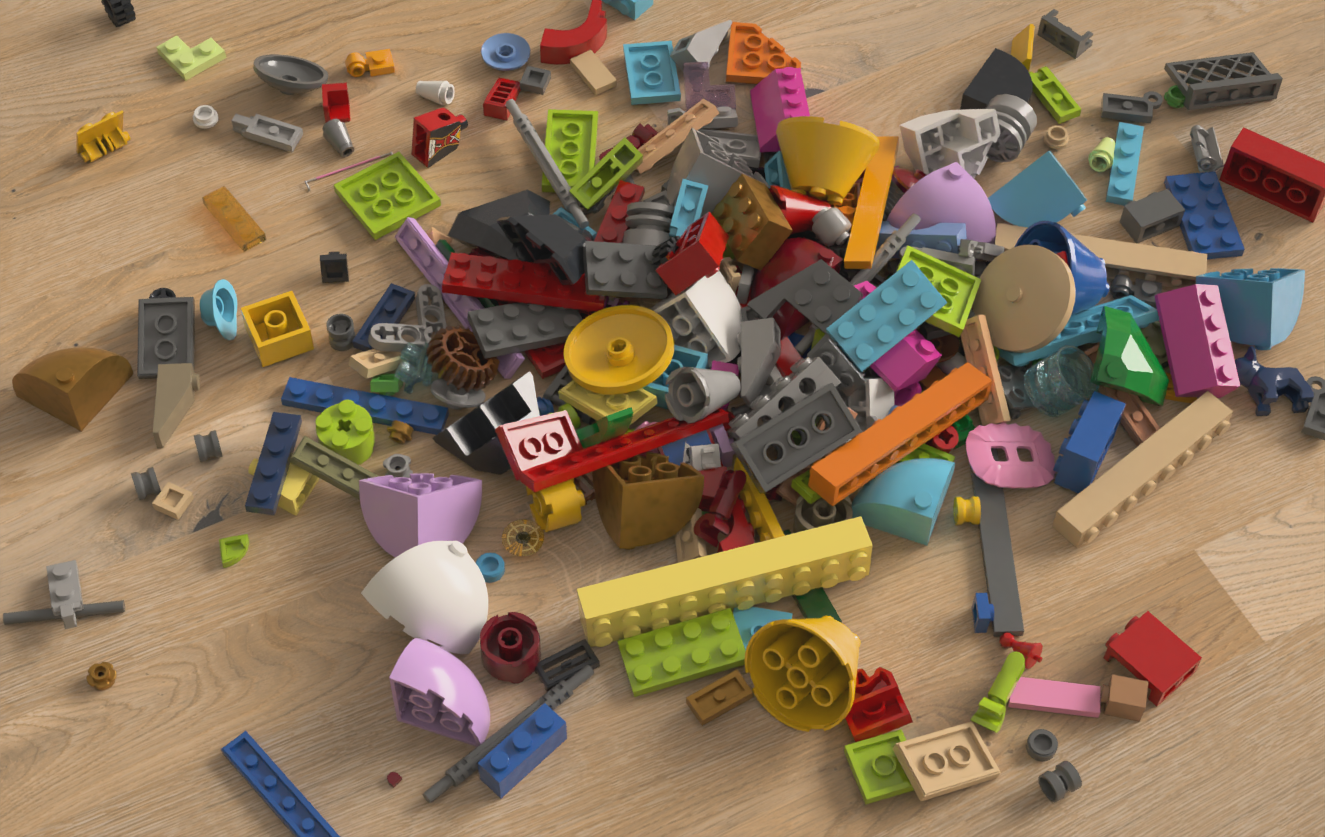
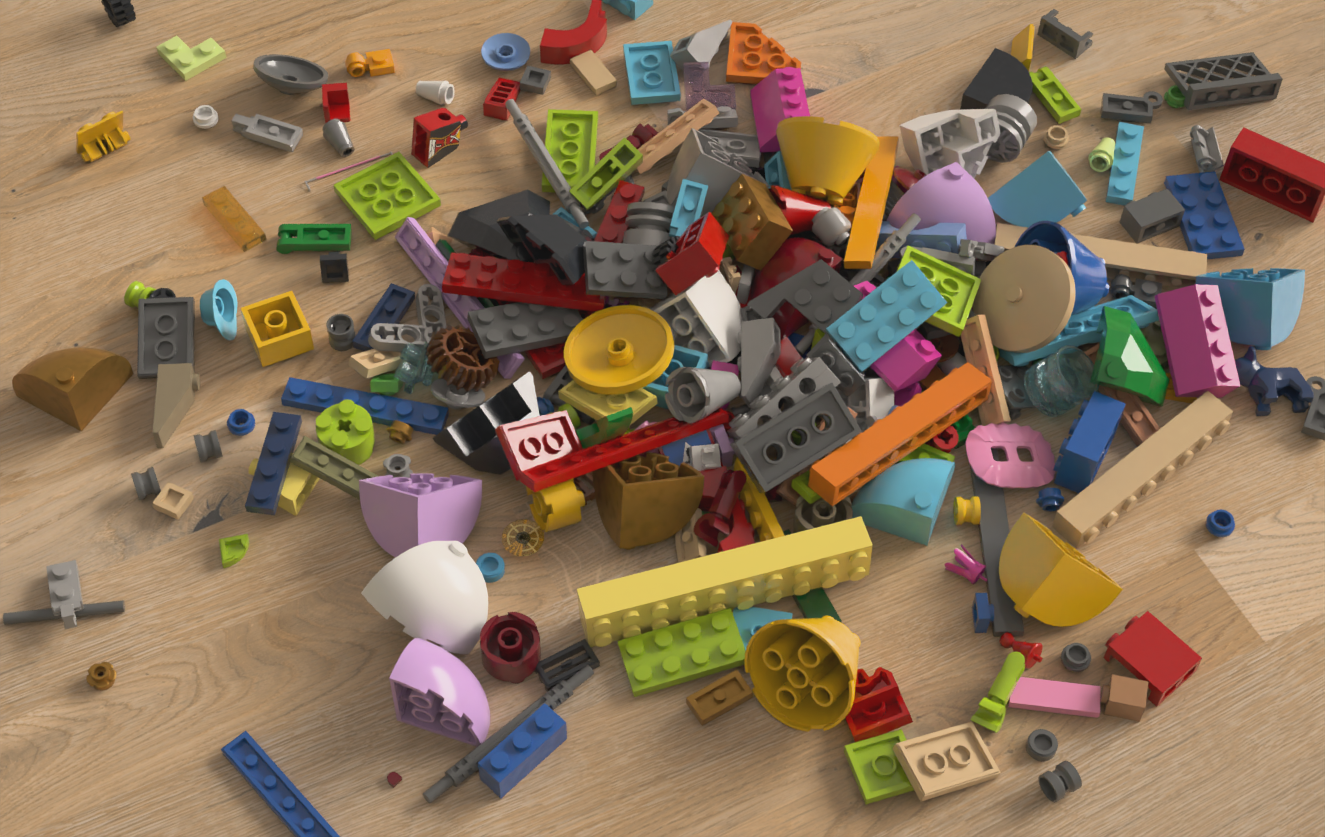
none -> lime wheel [124,281,156,308]
none -> blue plate [227,409,256,436]
none -> green plate [276,224,352,254]
none -> dark pink piece [944,544,987,585]
none -> yellow brick [999,513,1123,627]
none -> blue plate [1036,488,1065,512]
none -> dark grey plate [1061,643,1091,672]
none -> blue plate [1206,509,1235,537]

